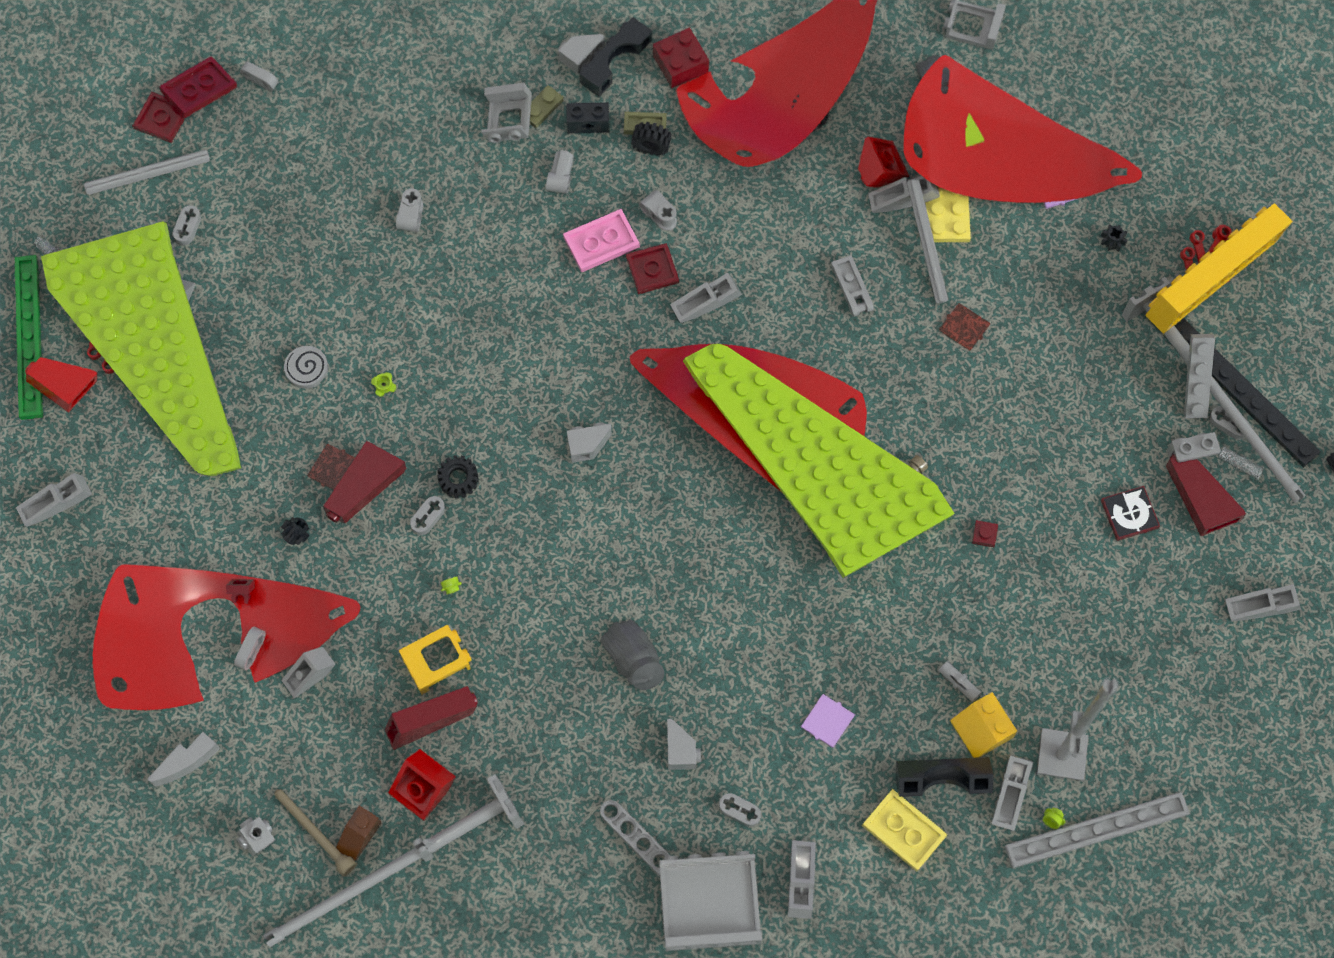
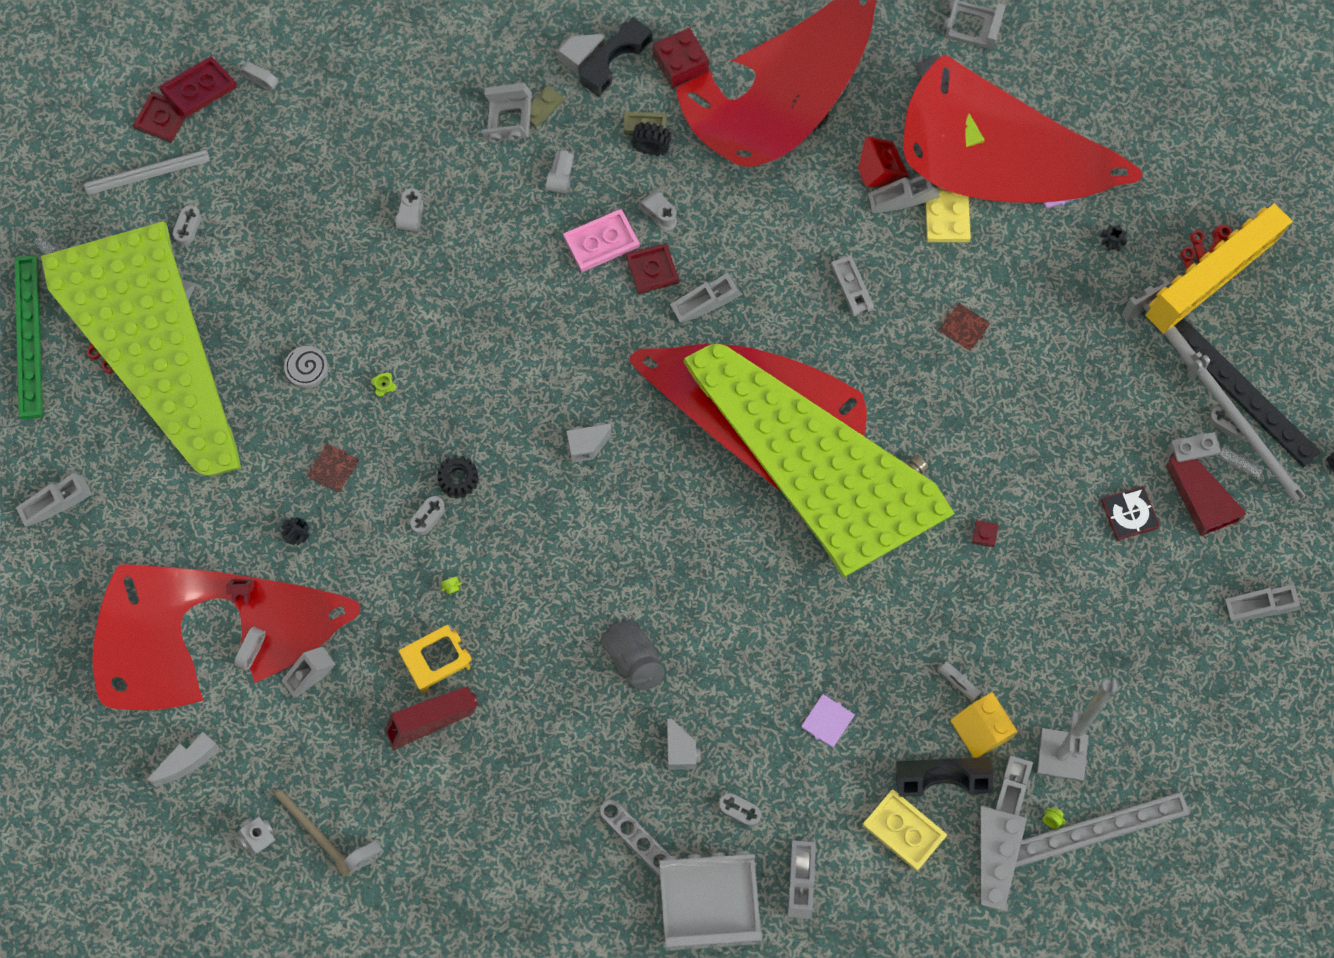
red slope [25,357,97,413] -> none
light grey piece [263,774,524,947] -> none
dark red slope [323,441,407,524] -> none
reddish brown slope [336,805,382,862] -> none
red slope [388,749,456,821] -> none
black brick [566,102,610,134] -> none
light grey axle [907,179,948,304] -> none
light grey plate [1184,334,1215,419] -> none
none -> light grey beam [344,841,384,872]
none -> light grey wing [981,806,1027,911]

